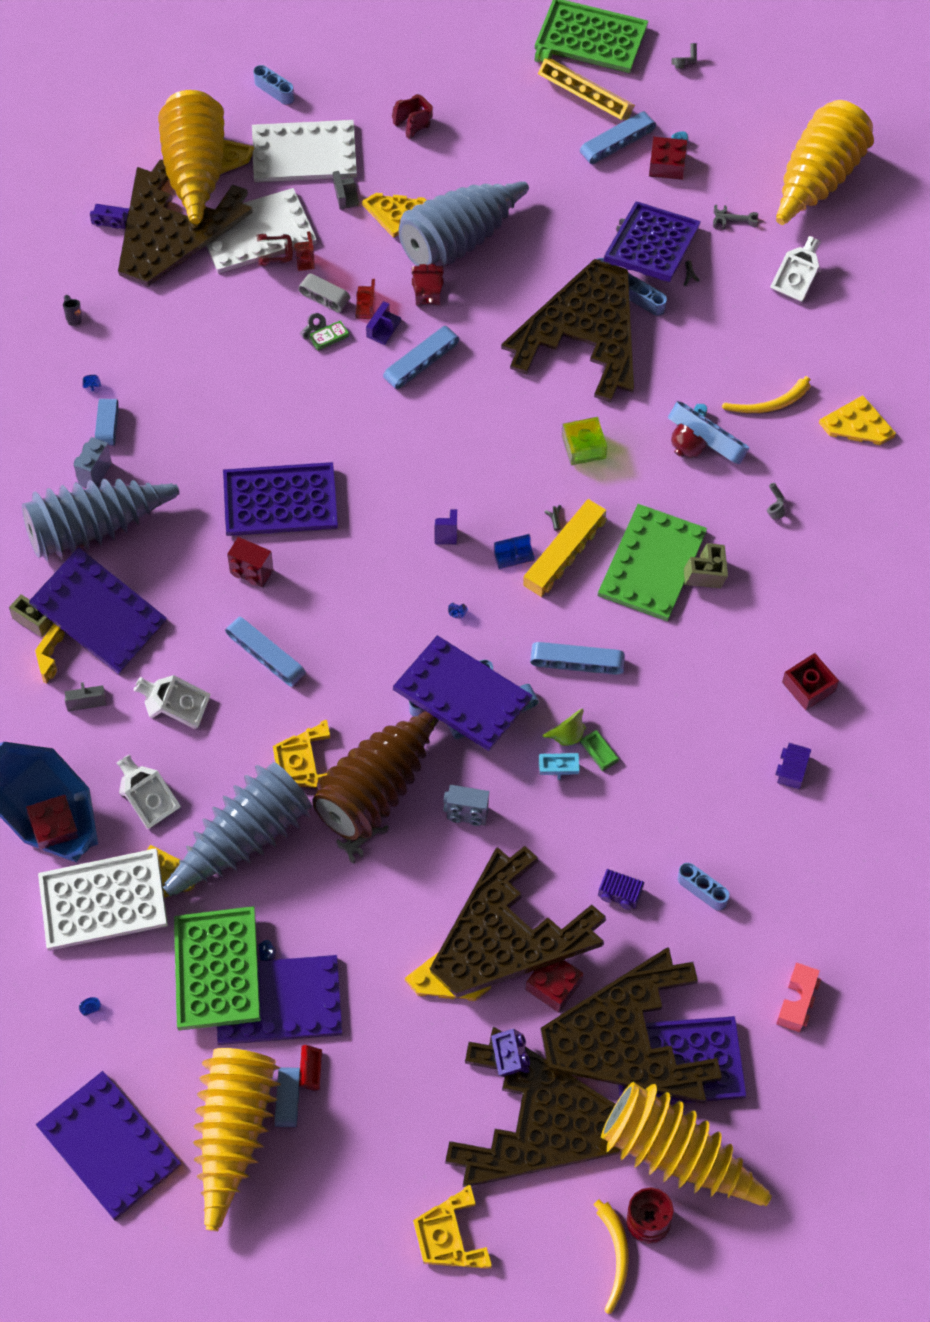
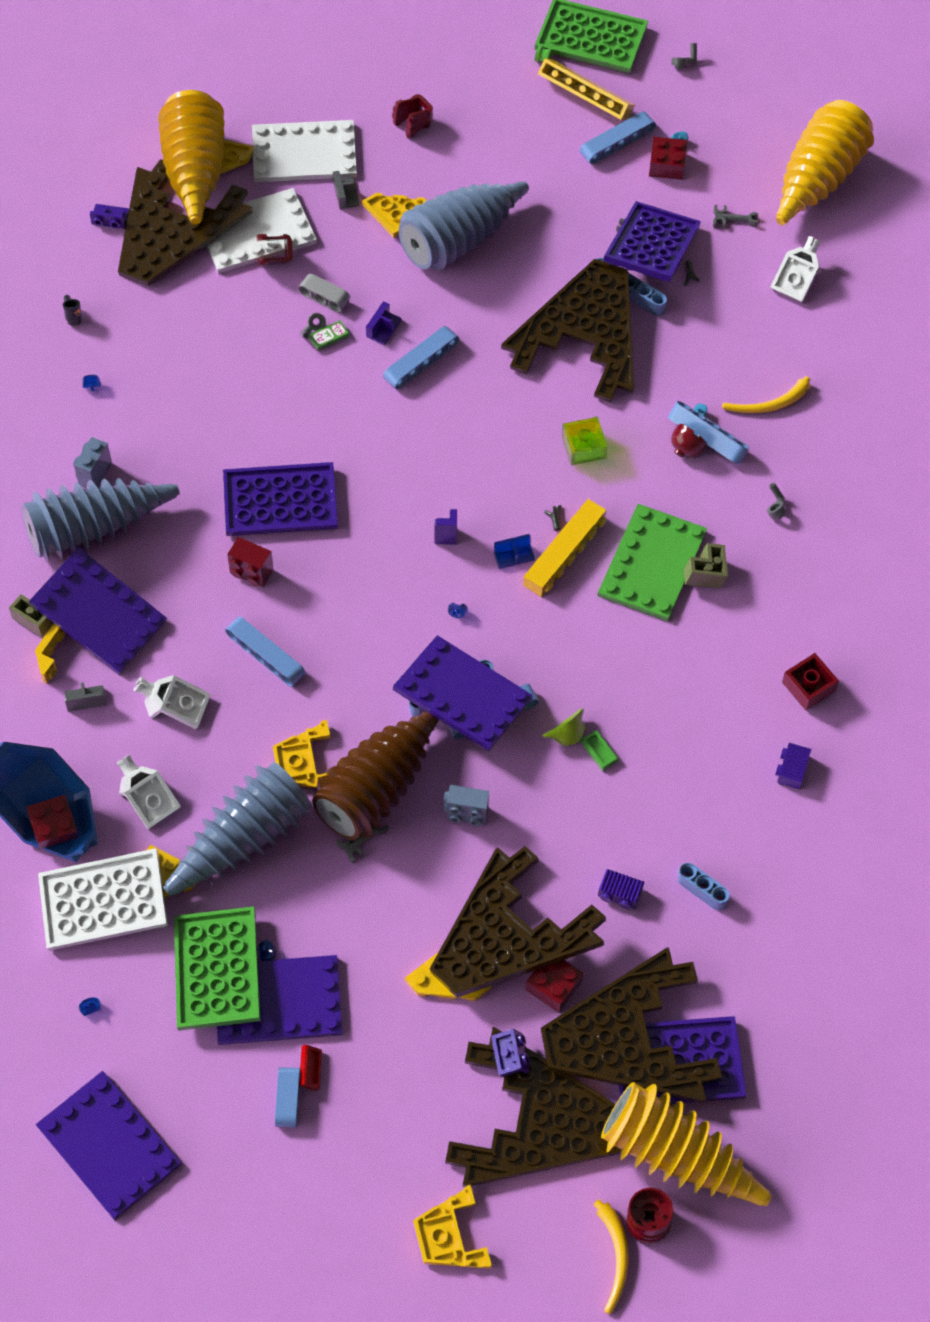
medium blue beam [95,399,119,446] -> none
yellow cone [193,1048,281,1232] -> none
medium blue beam [253,65,294,105] -> none
clear red panel [294,231,315,271] -> none
clear red panel [356,279,376,319] -> none
dark red piece [411,264,444,306] -> none
medium blue beam [530,642,625,675] -> none
medium azure panel [538,753,579,780] -> none
coral arch [776,962,821,1032] -> none
yellow plate [819,395,896,445] -> none

